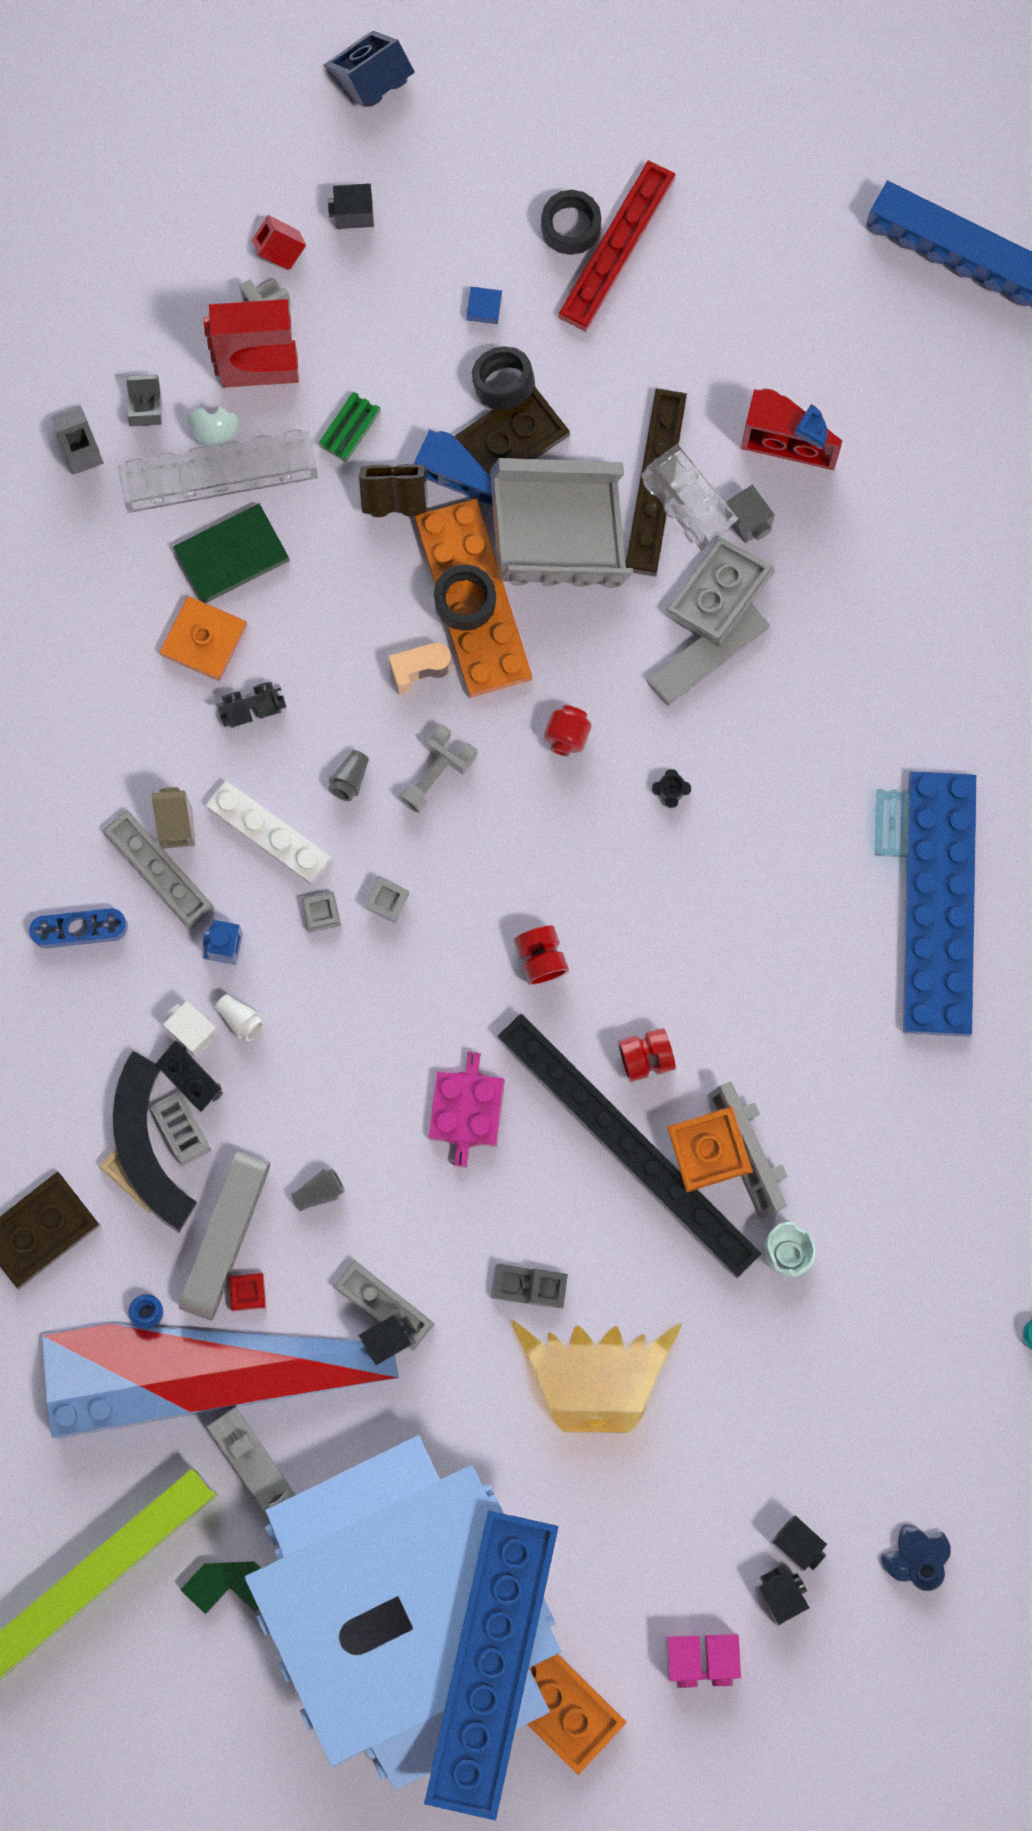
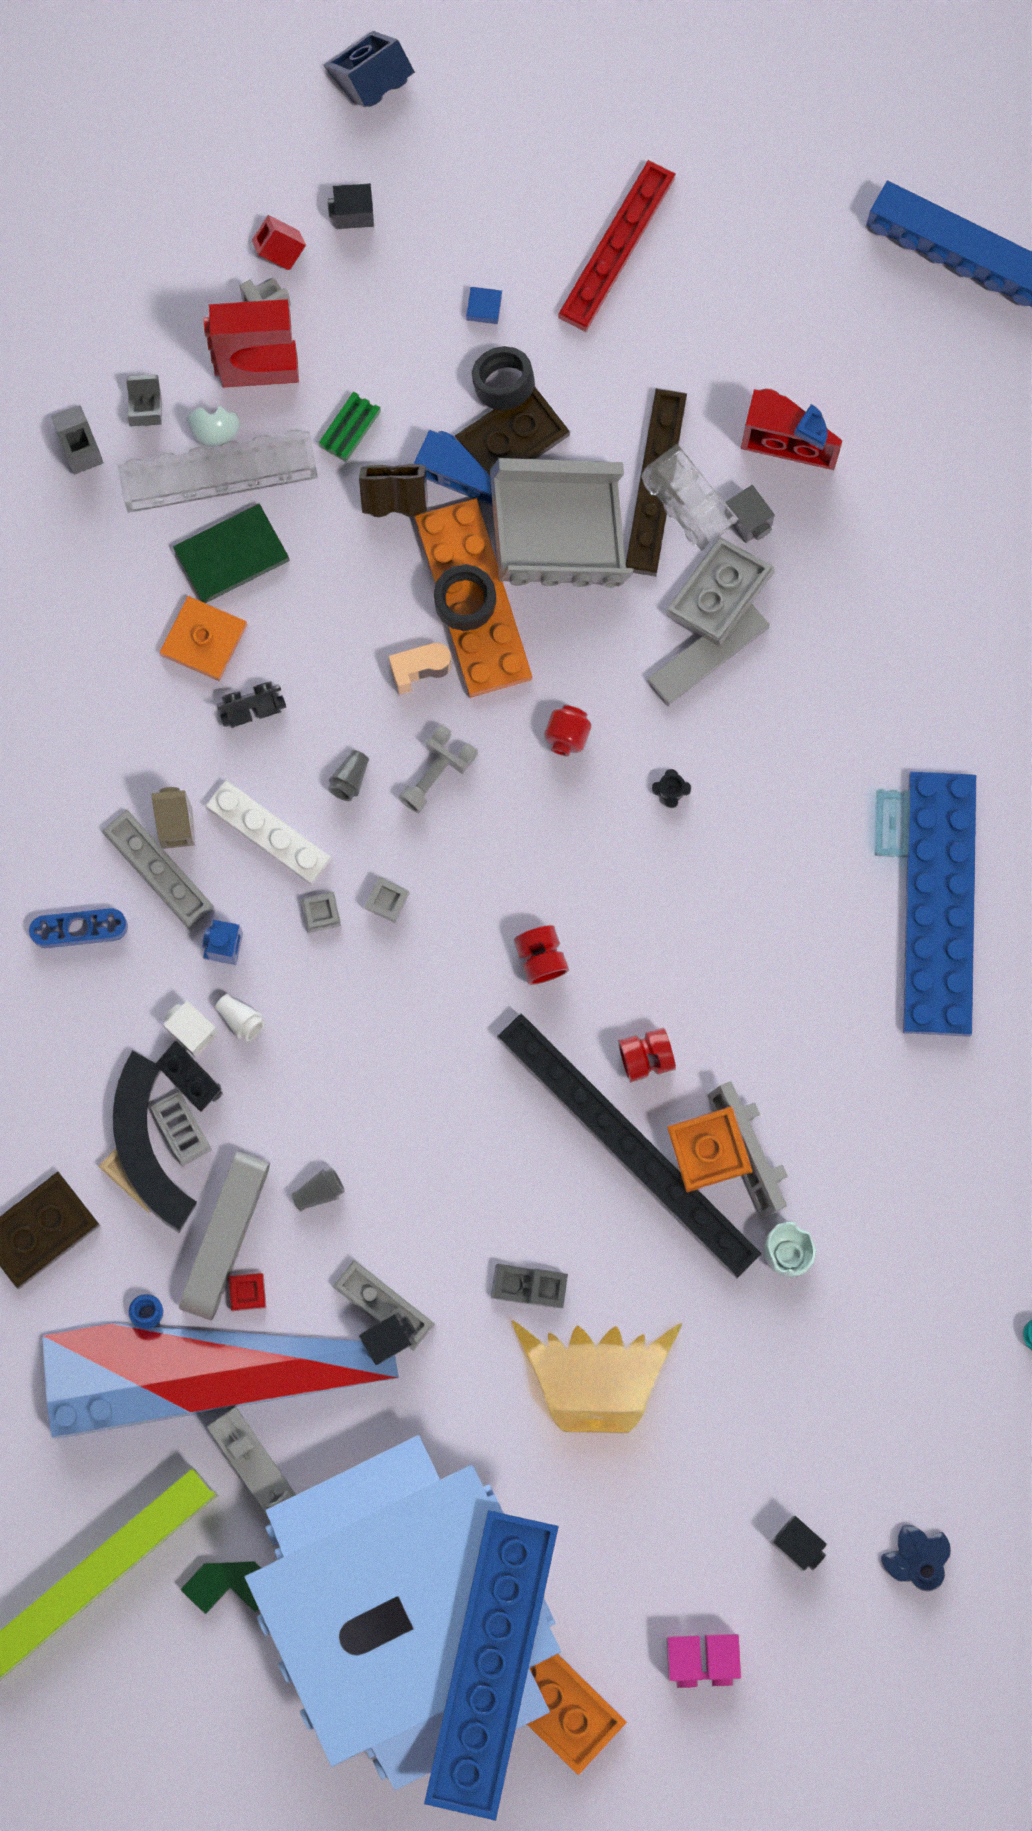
dark pink plate [429,1052,505,1168] -> none
black tyre [541,189,602,255] -> none
black brick [755,1567,810,1625] -> none

